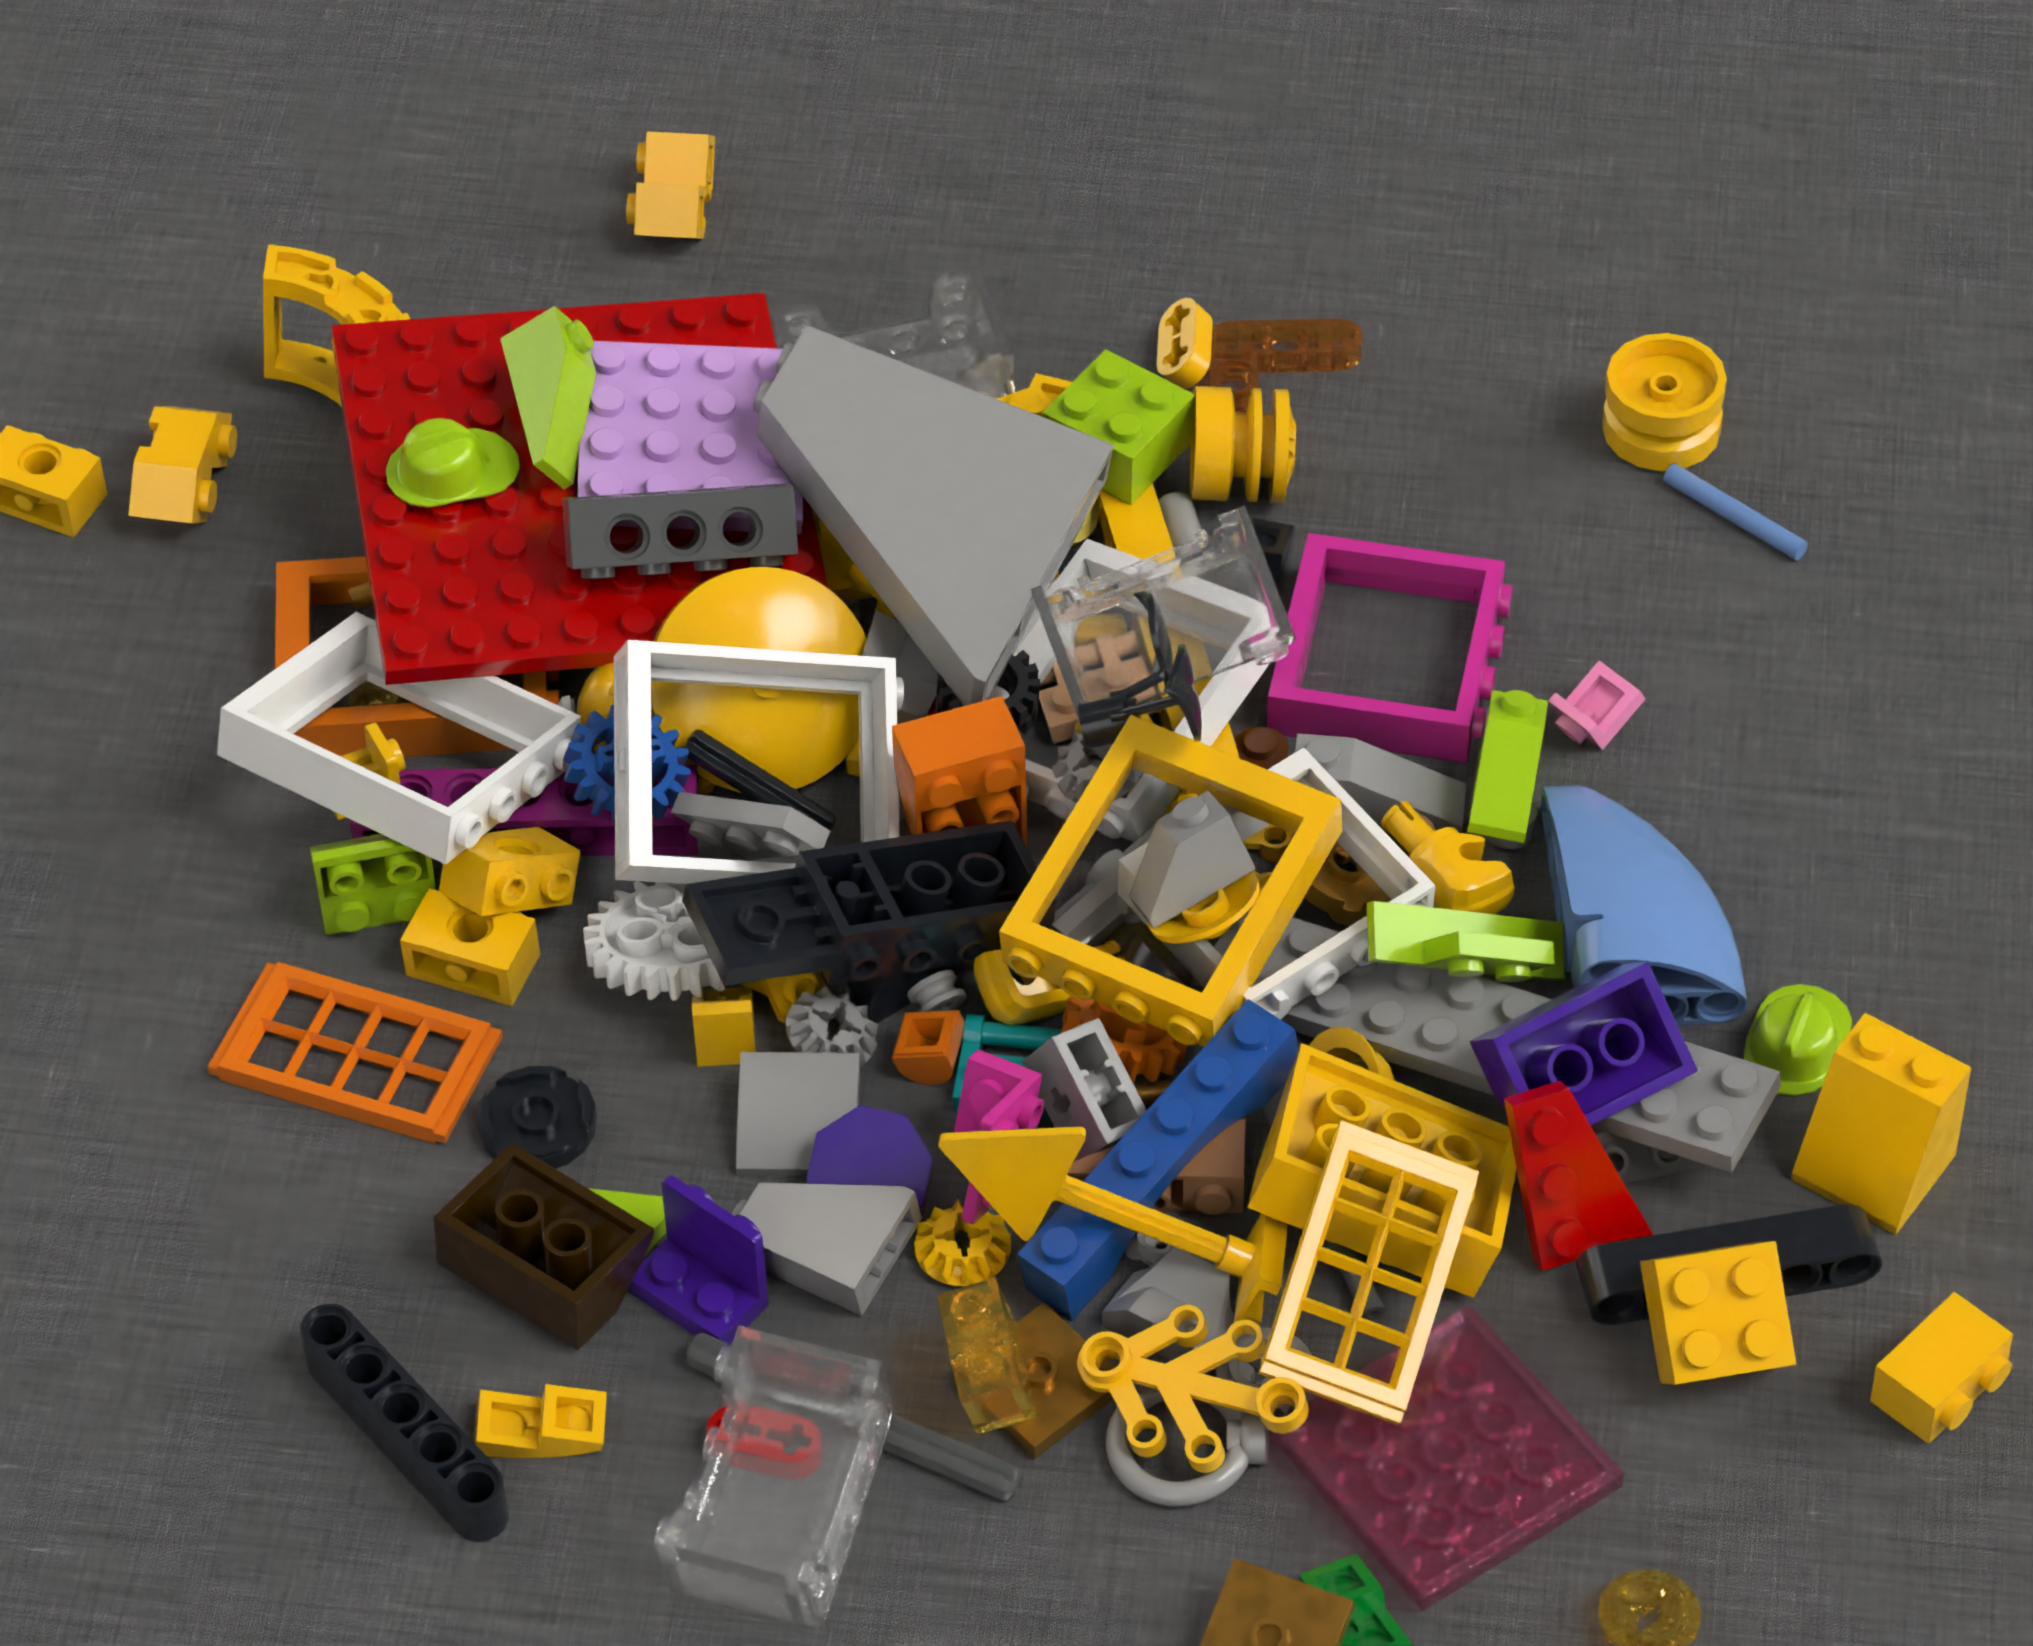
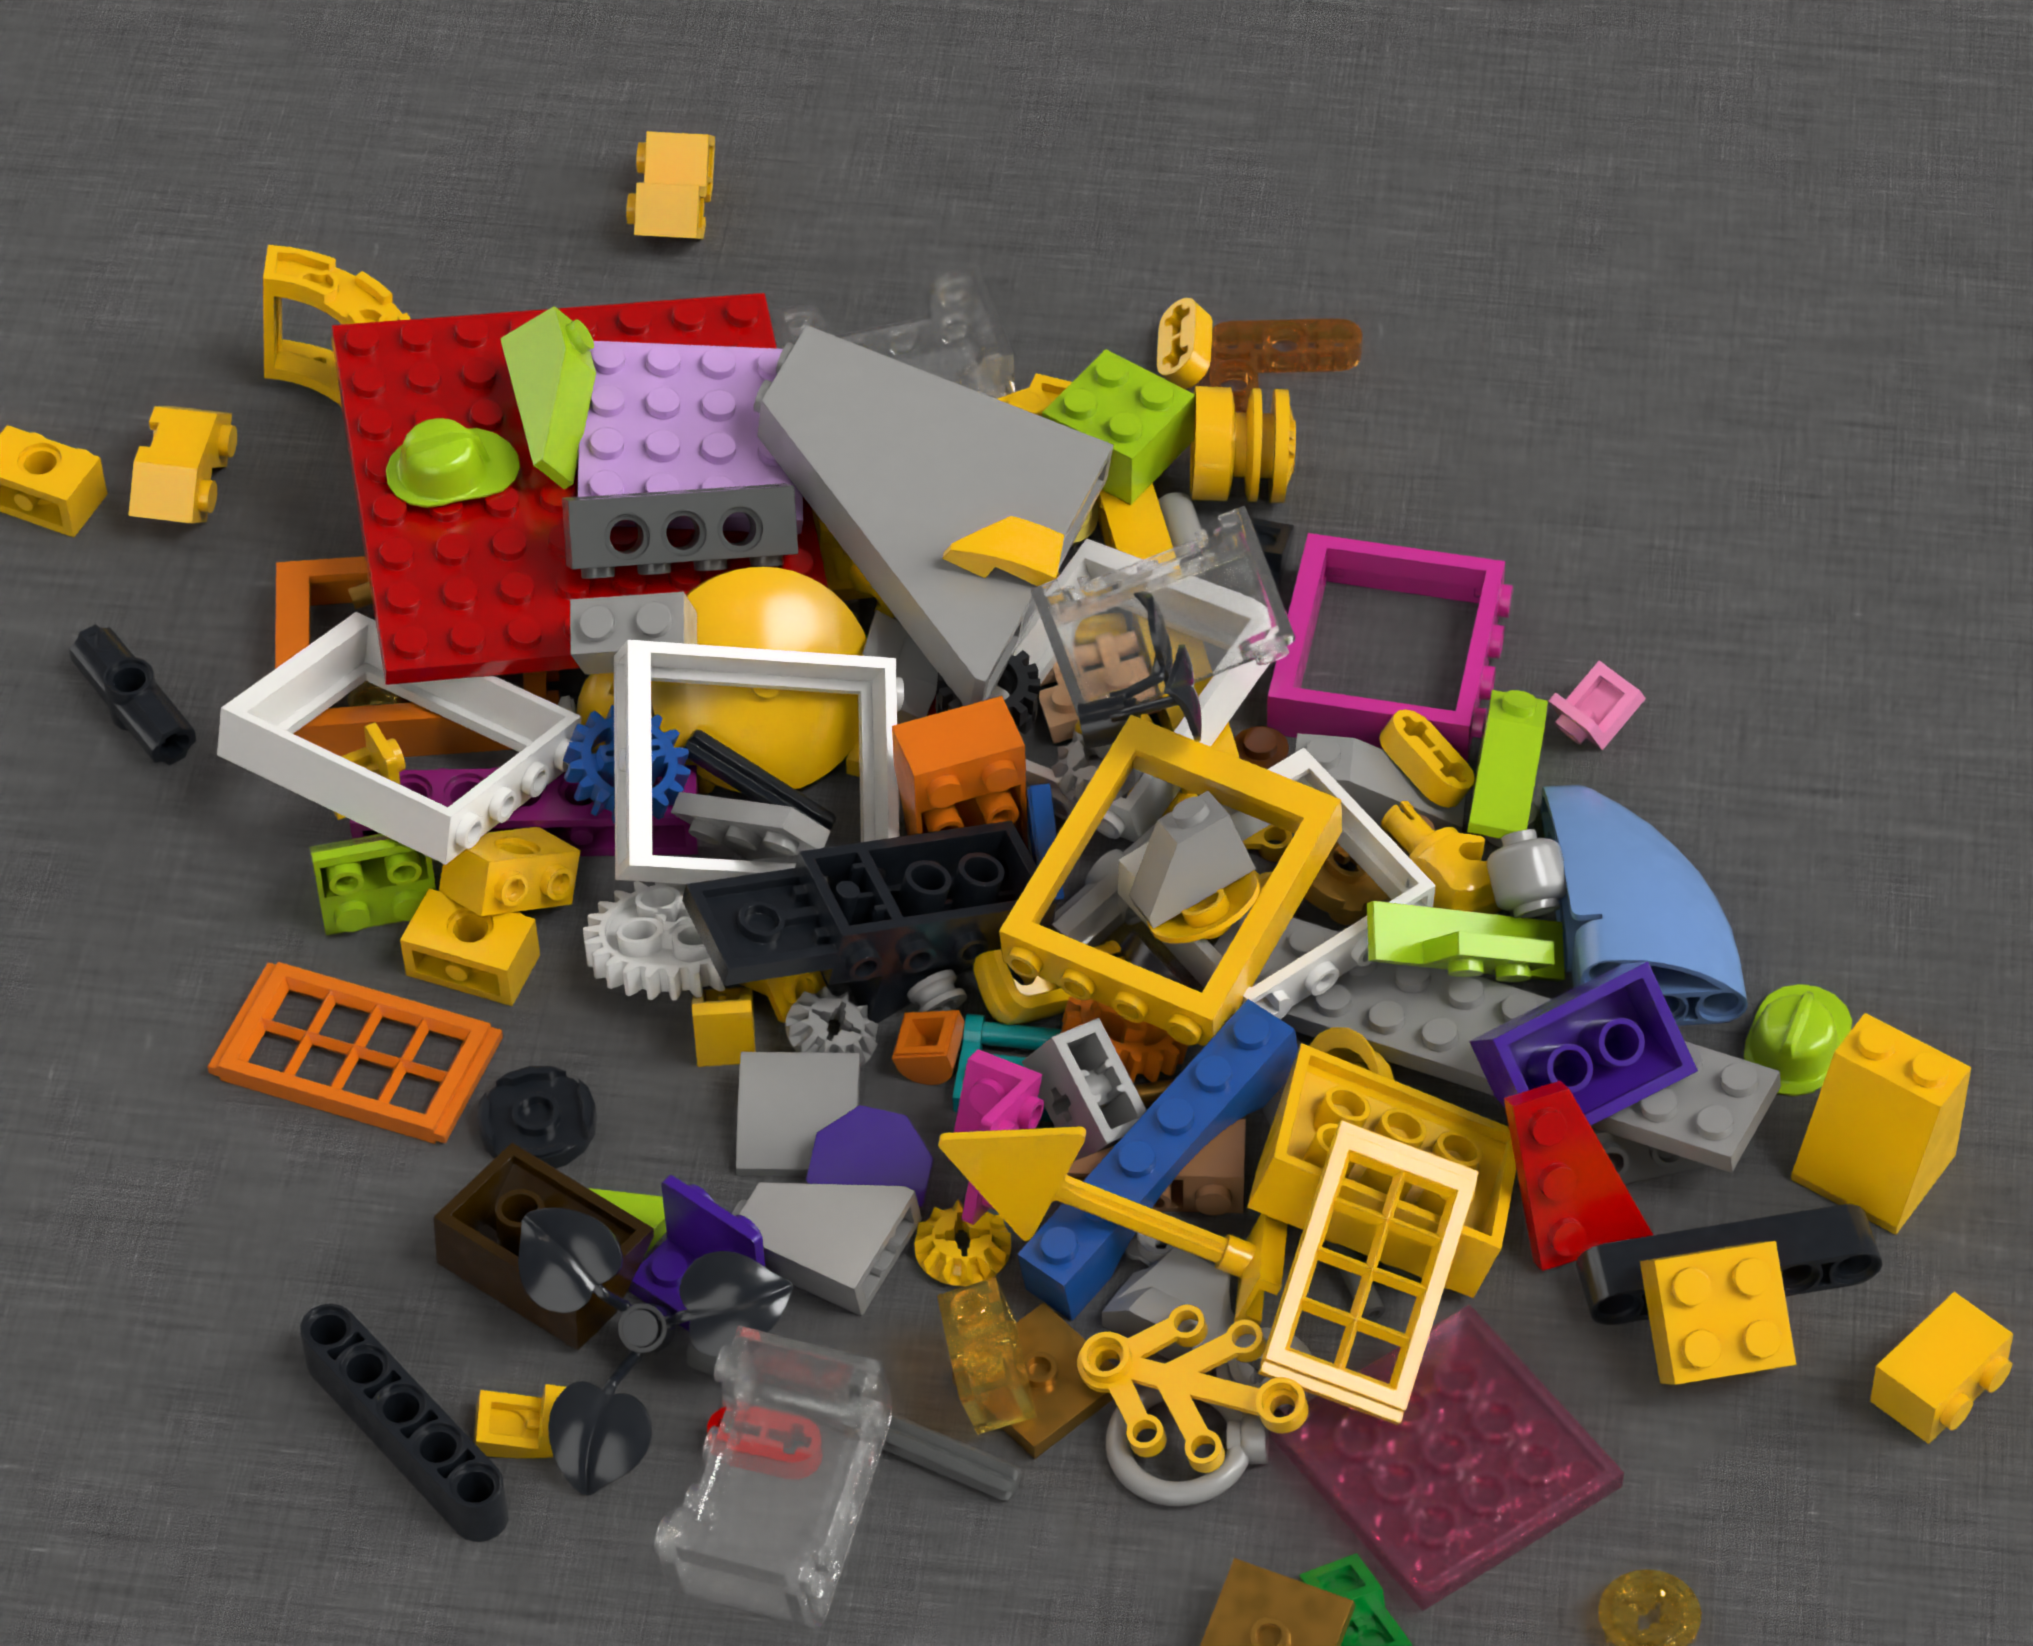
yellow wheel [1602,333,1727,471] -> none
medium blue bar [1663,463,1808,561] -> none
none -> black piece [69,624,196,766]
none -> black plant [518,1208,794,1496]
none -> light grey brick [570,592,697,674]
none -> yellow slope [942,516,1065,590]
none -> blue tile [1026,783,1064,901]
none -> yellow beam [1379,709,1475,808]
none -> light grey head [1487,829,1567,918]

